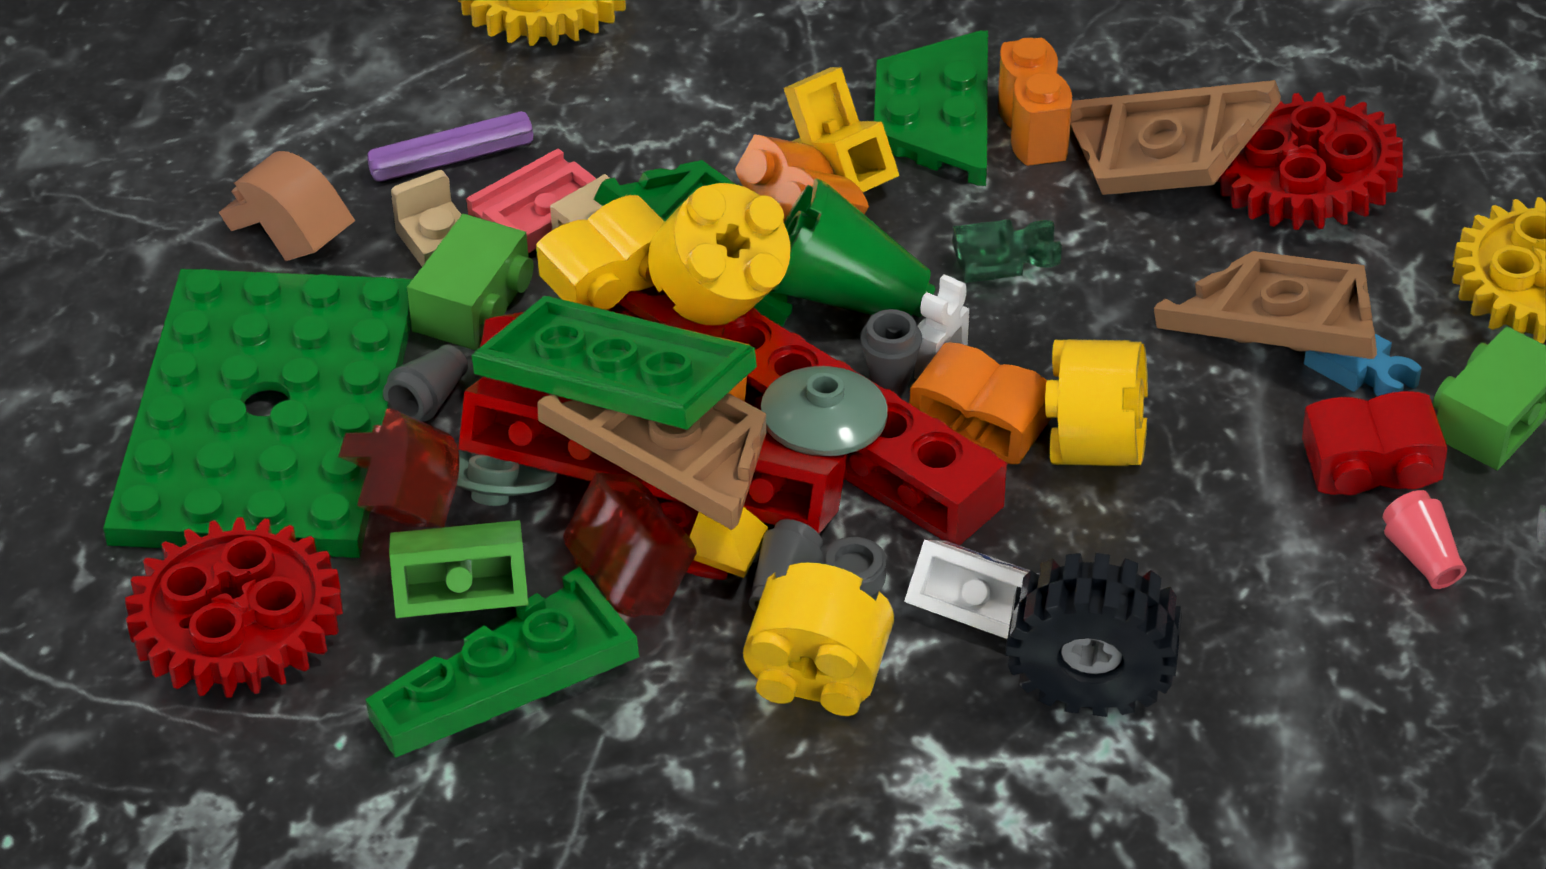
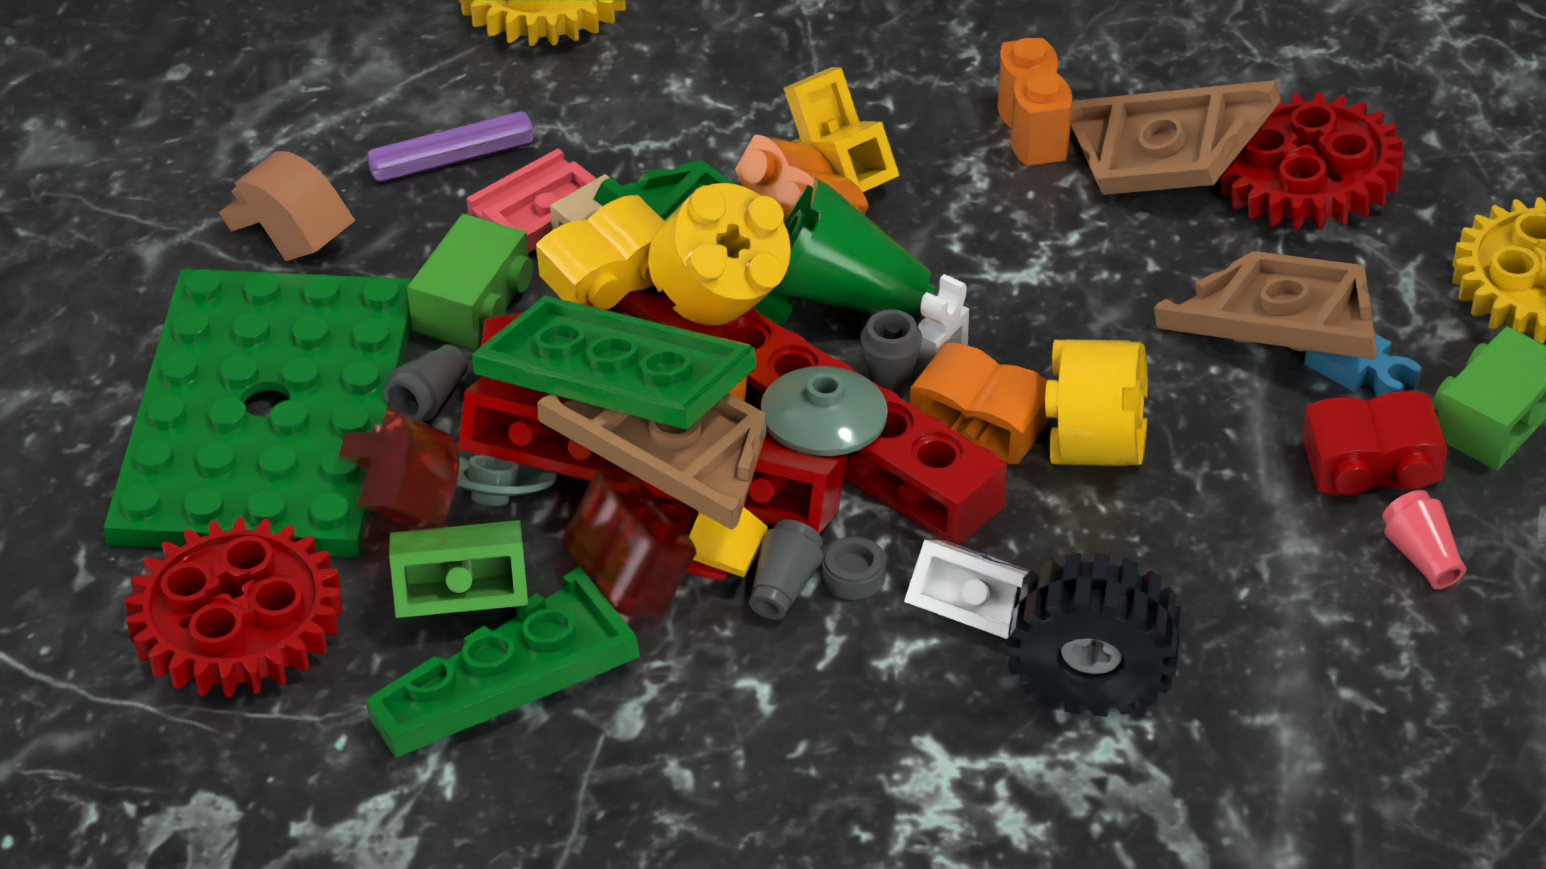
tan bracket [391,170,462,267] -> none
yellow brick [743,562,894,716] -> none
green wing [874,30,988,186] -> none
clear green plate [952,219,1062,283] -> none

